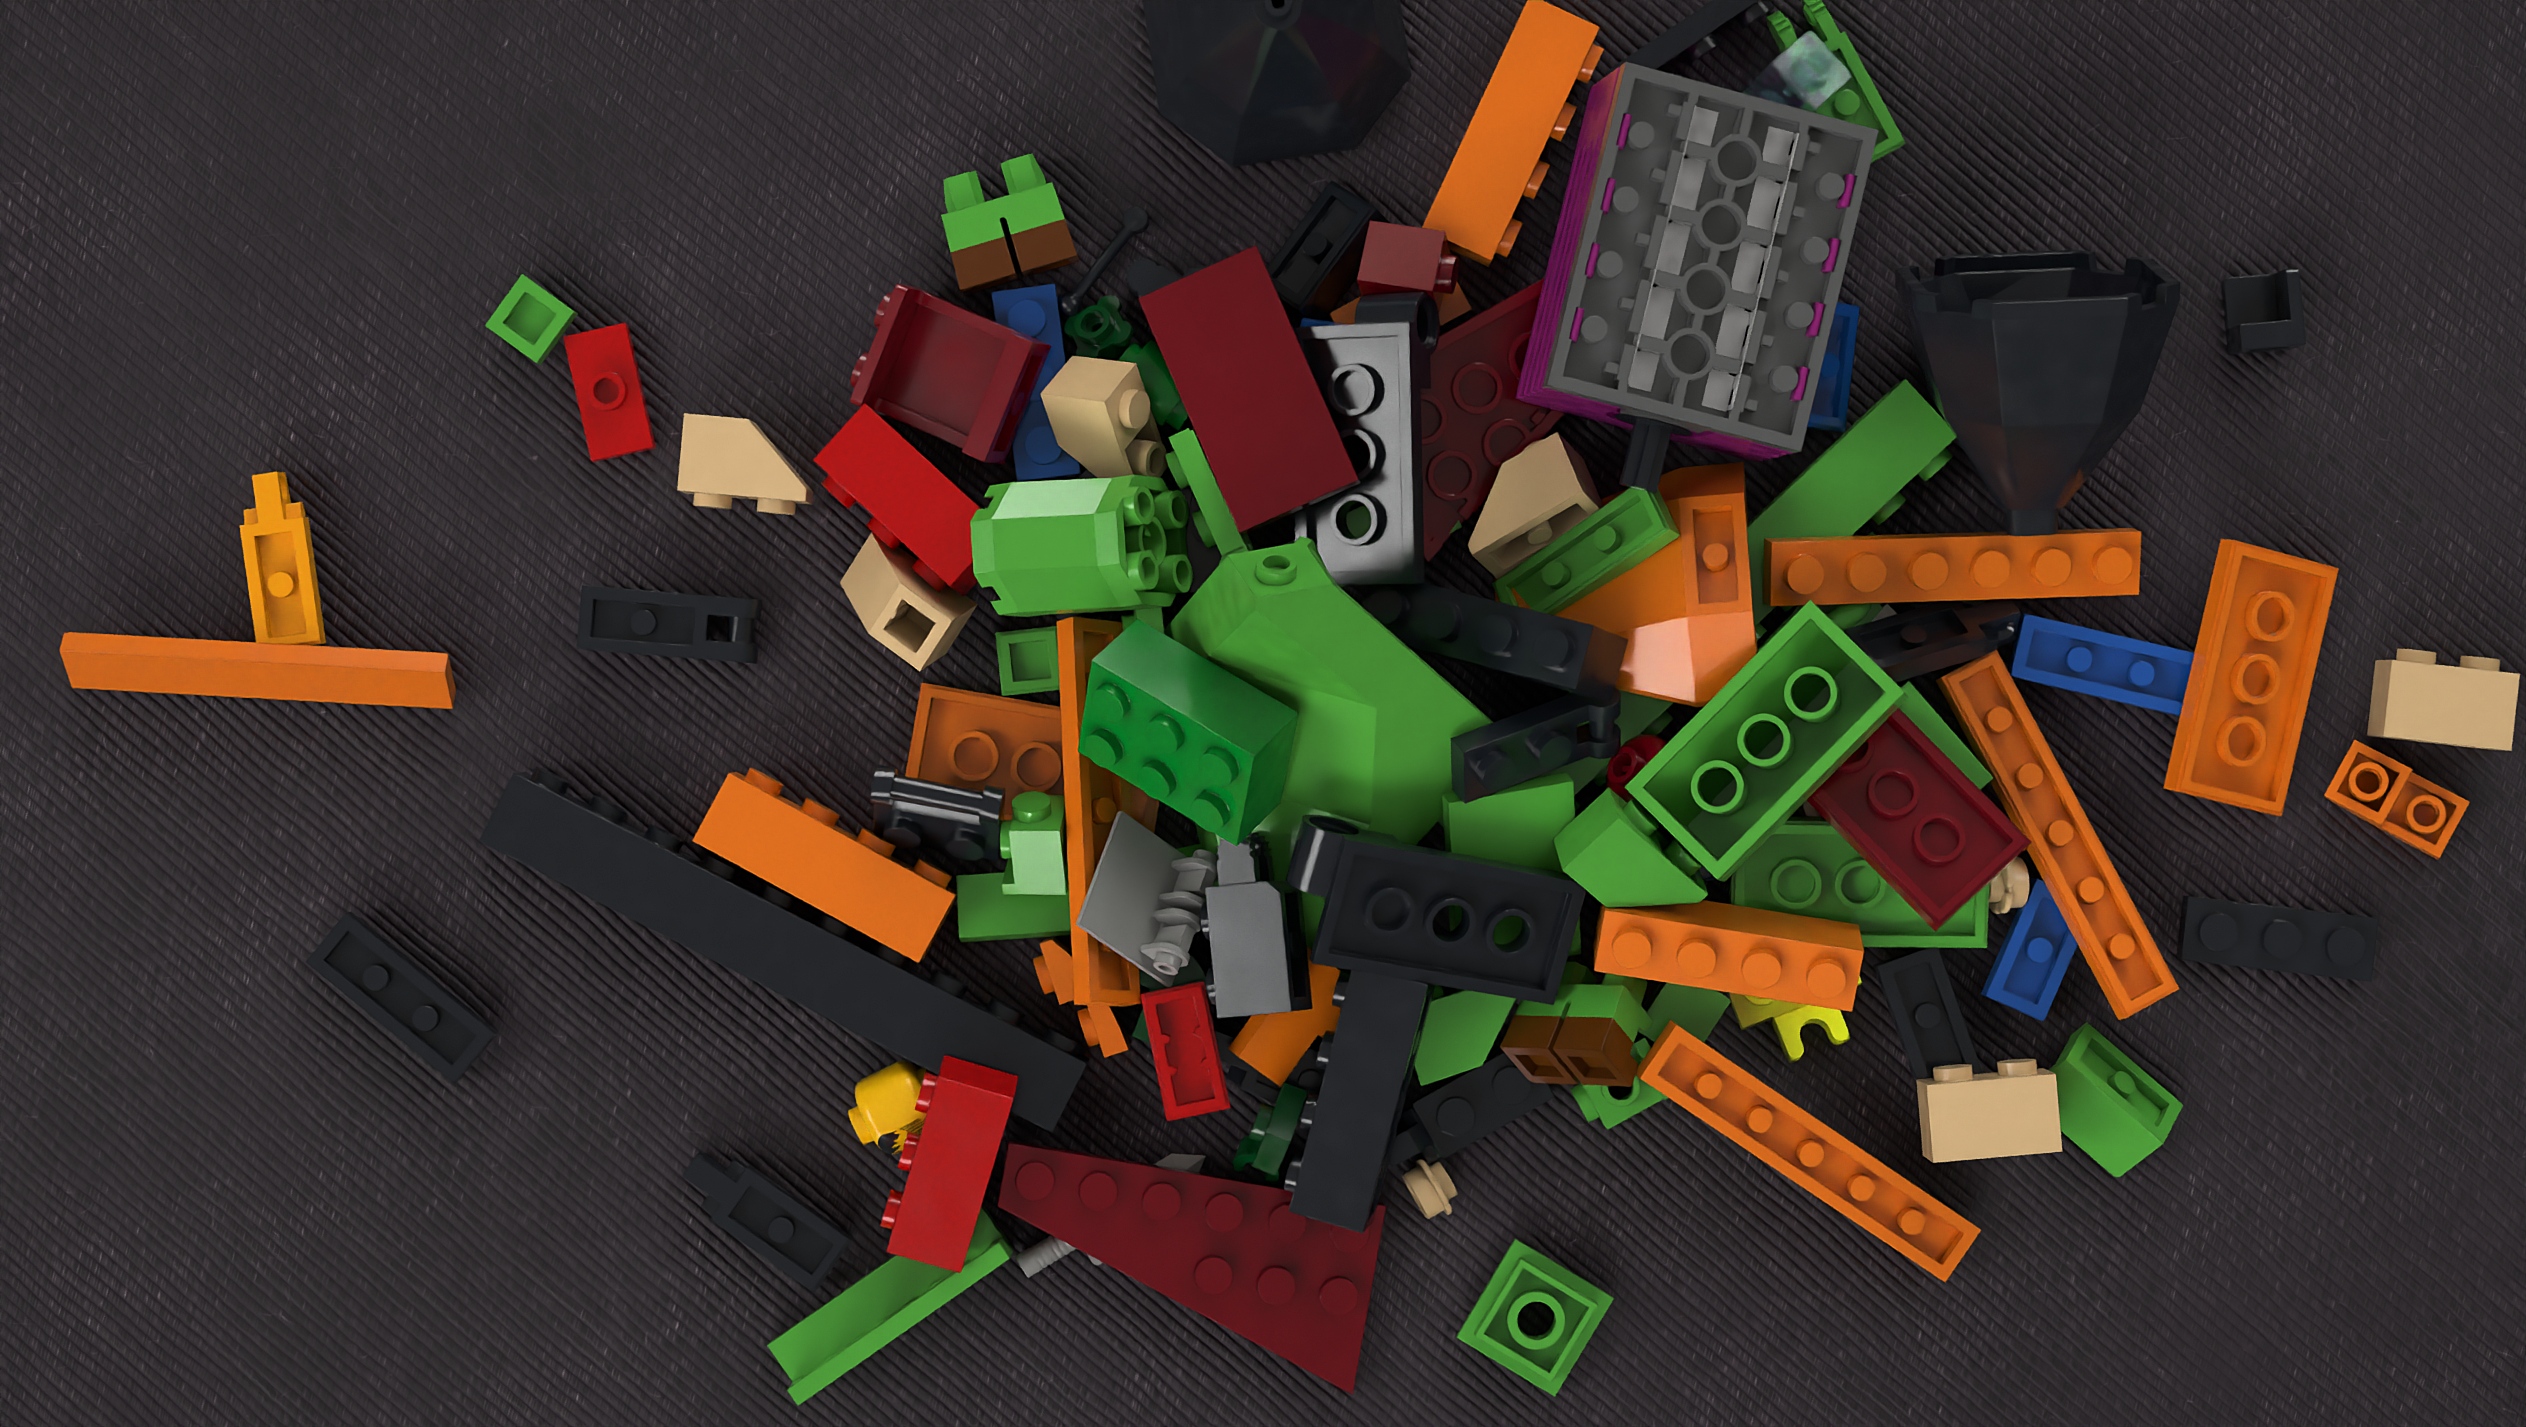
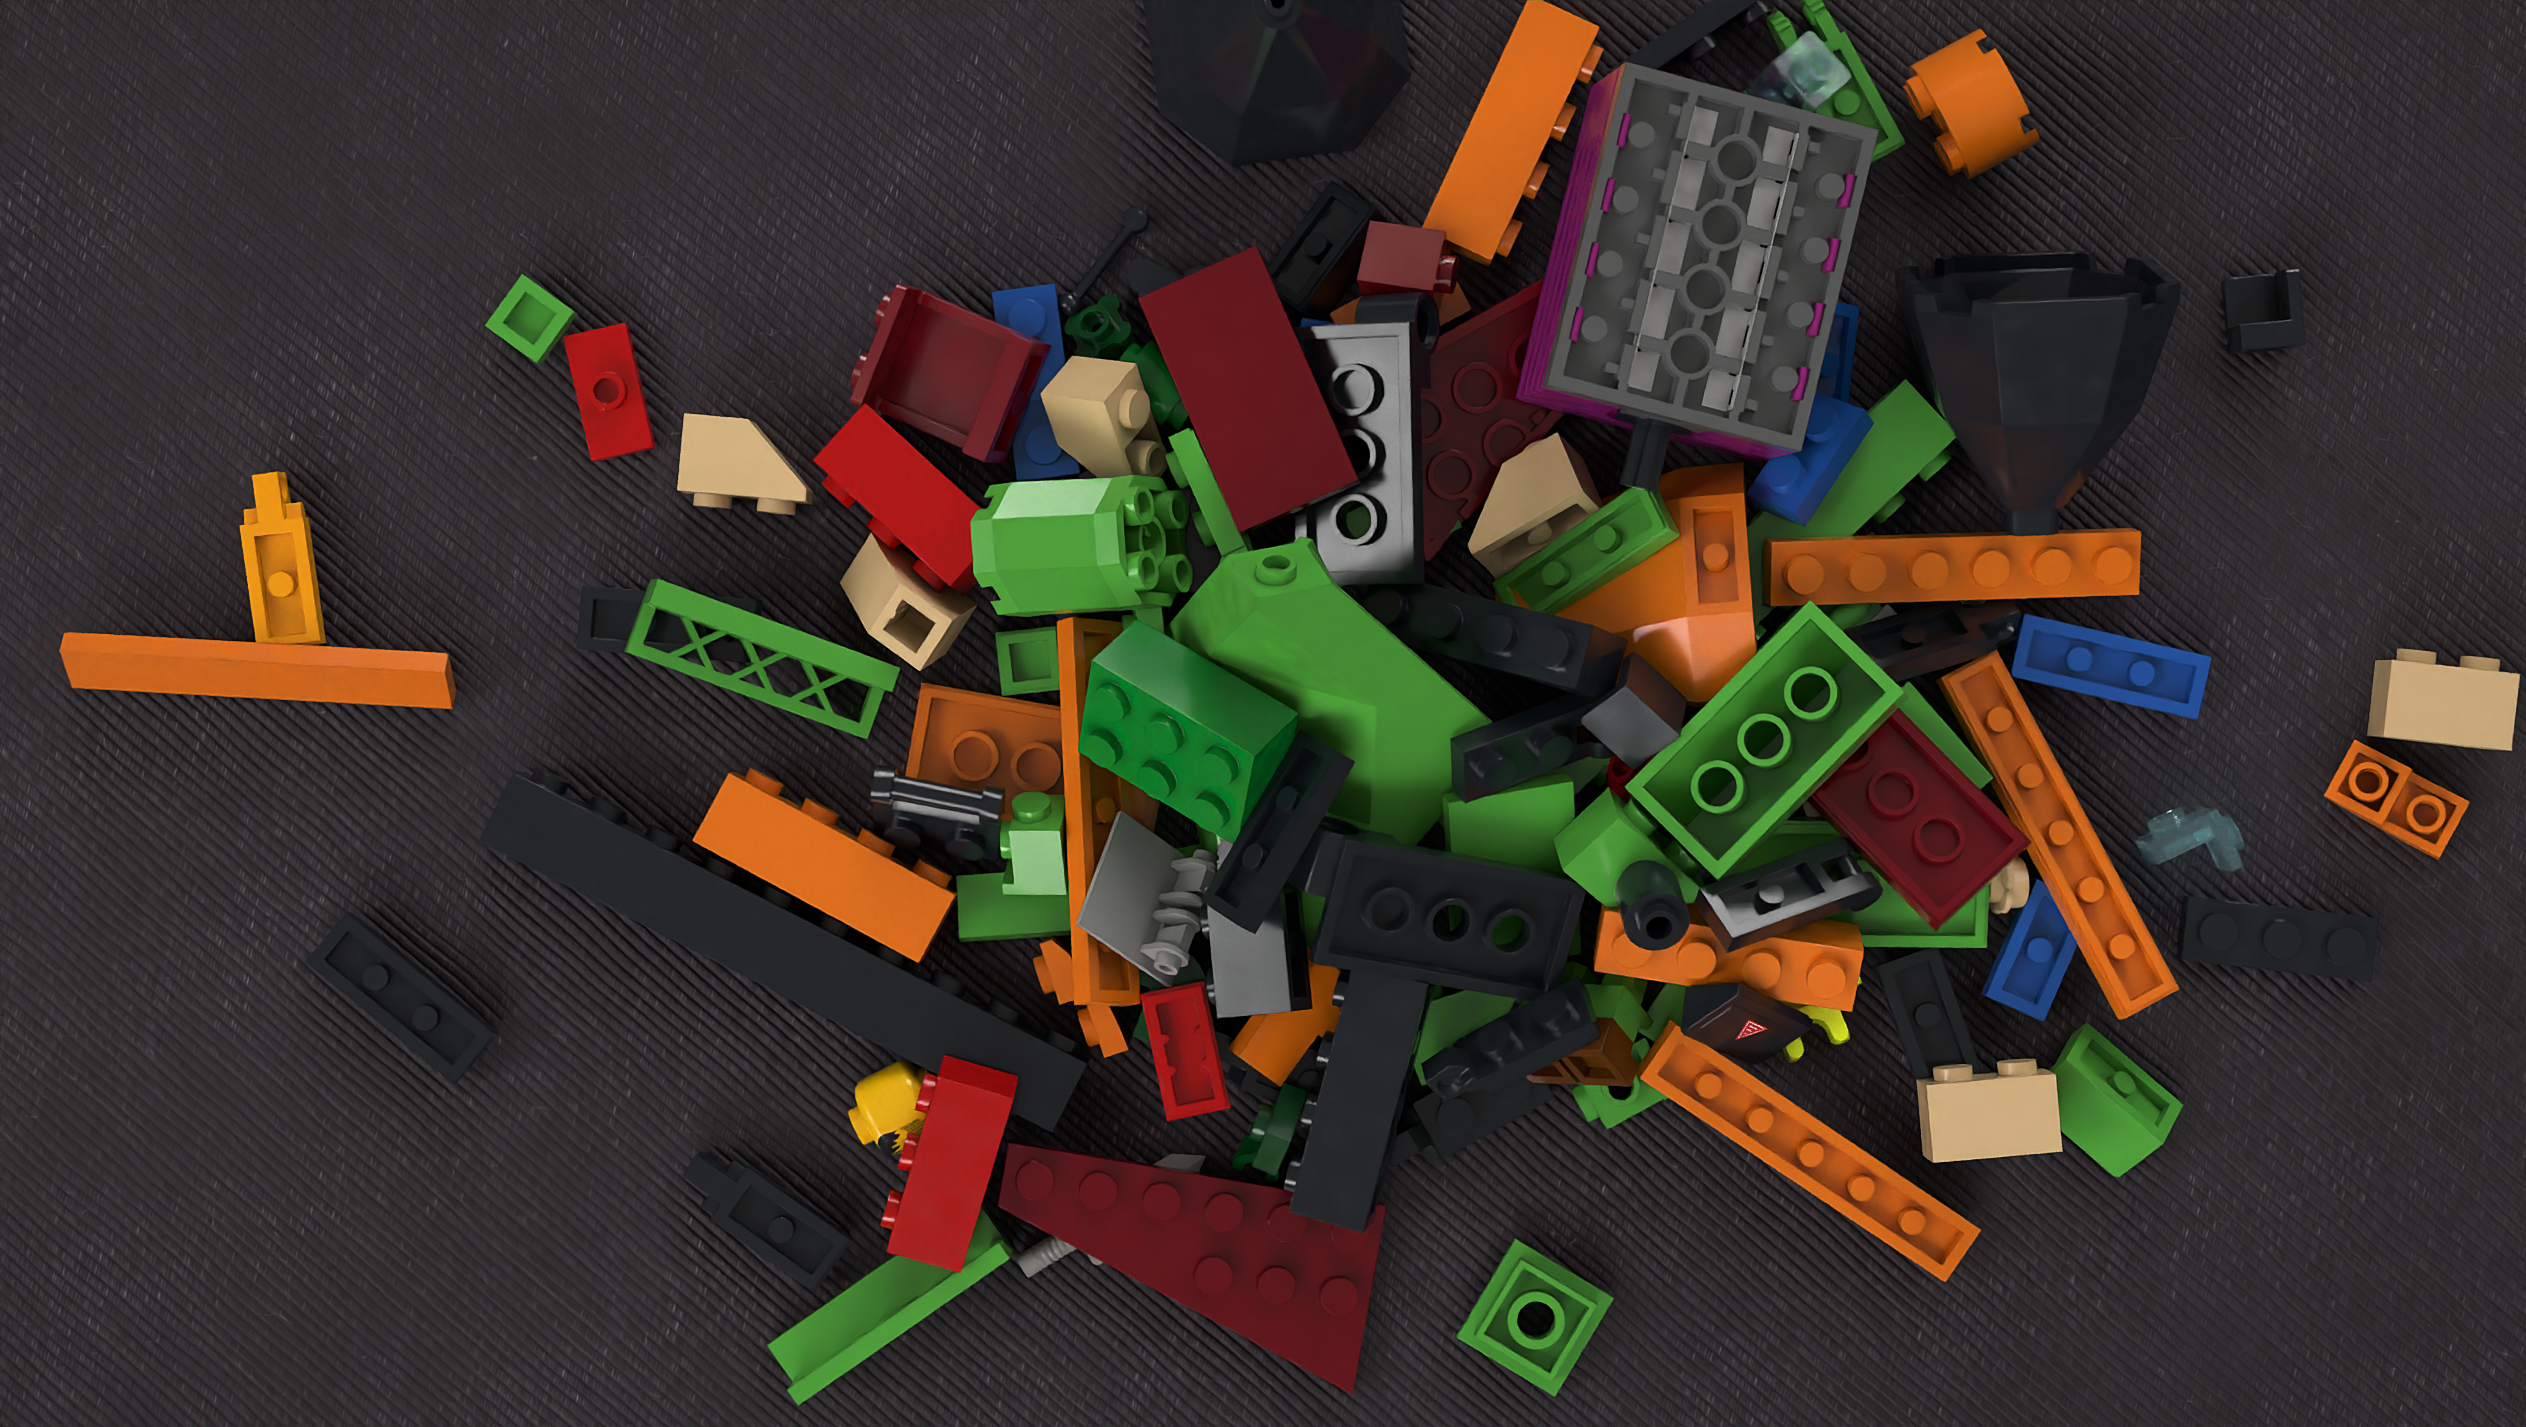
hips [941,154,1080,296] -> none
tan plate [1402,1159,1458,1219] -> none
orange tile [2163,539,2339,817] -> none
none -> bright green fence [624,579,901,739]
none -> black plate [1201,730,1355,934]
none -> black hinge [1421,977,1602,1103]
none -> black panel [1581,651,1687,770]
none -> black brick [1614,860,1690,951]
none -> black slope [1681,983,1813,1065]
none -> black plate [1694,837,1883,953]
none -> blue plate [1746,392,1874,527]
none -> orange brick [1903,28,2039,180]
none -> clear light blue bracket [2134,807,2244,872]

